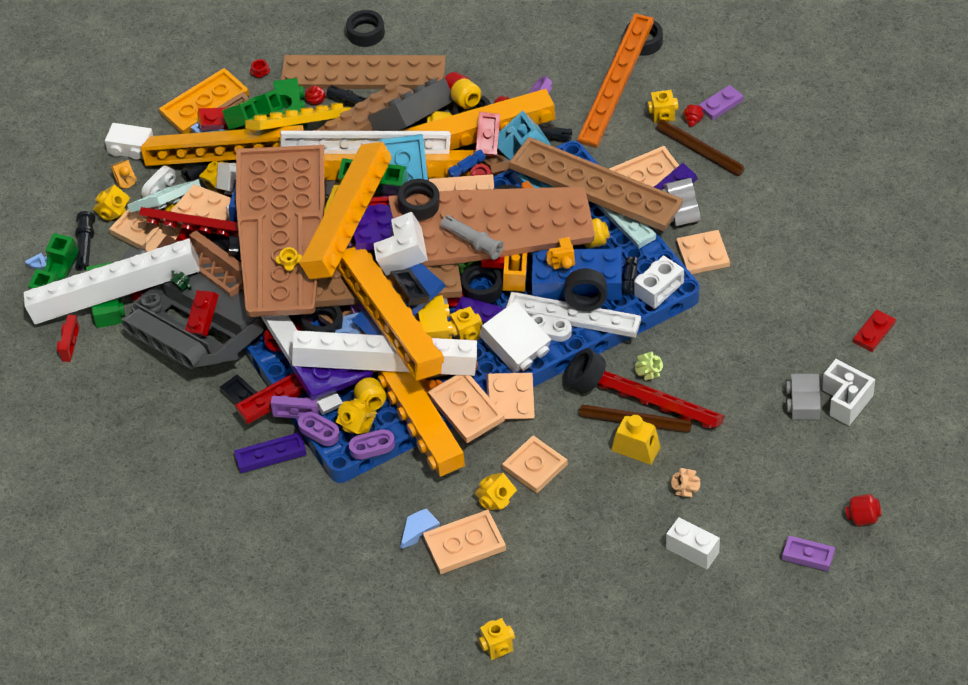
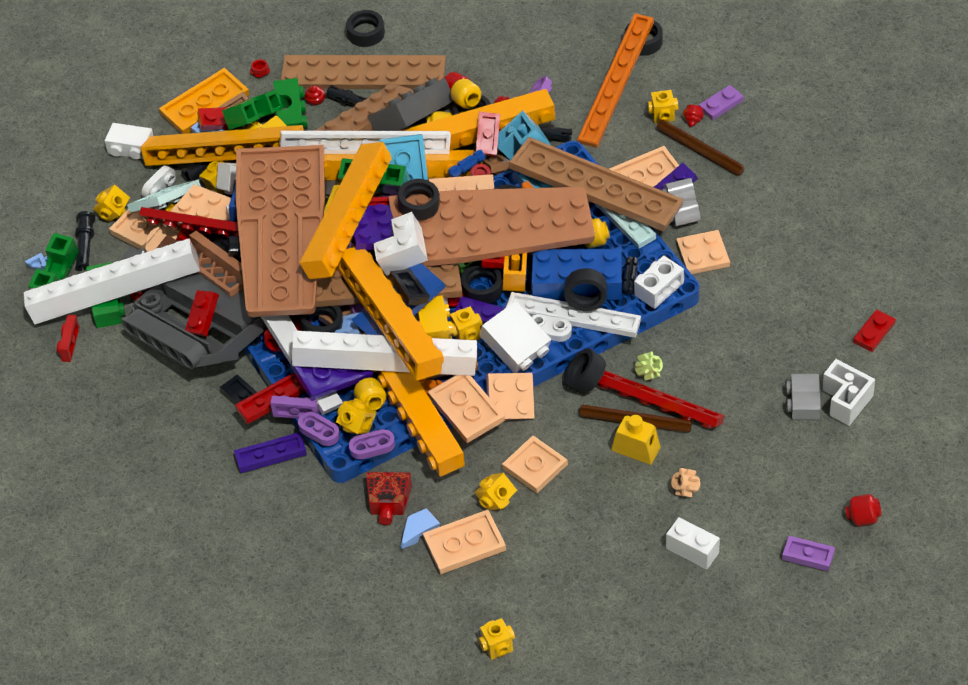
light orange piece [110,160,137,188] -> none
dark green plate [170,270,192,291] -> none
yellow plate [245,103,352,130] -> none
yellow plate [276,247,302,271] -> none
light grey pin [441,215,504,260] -> none
light orange piece [546,237,575,269] -> none
none -> red torso [366,472,412,525]

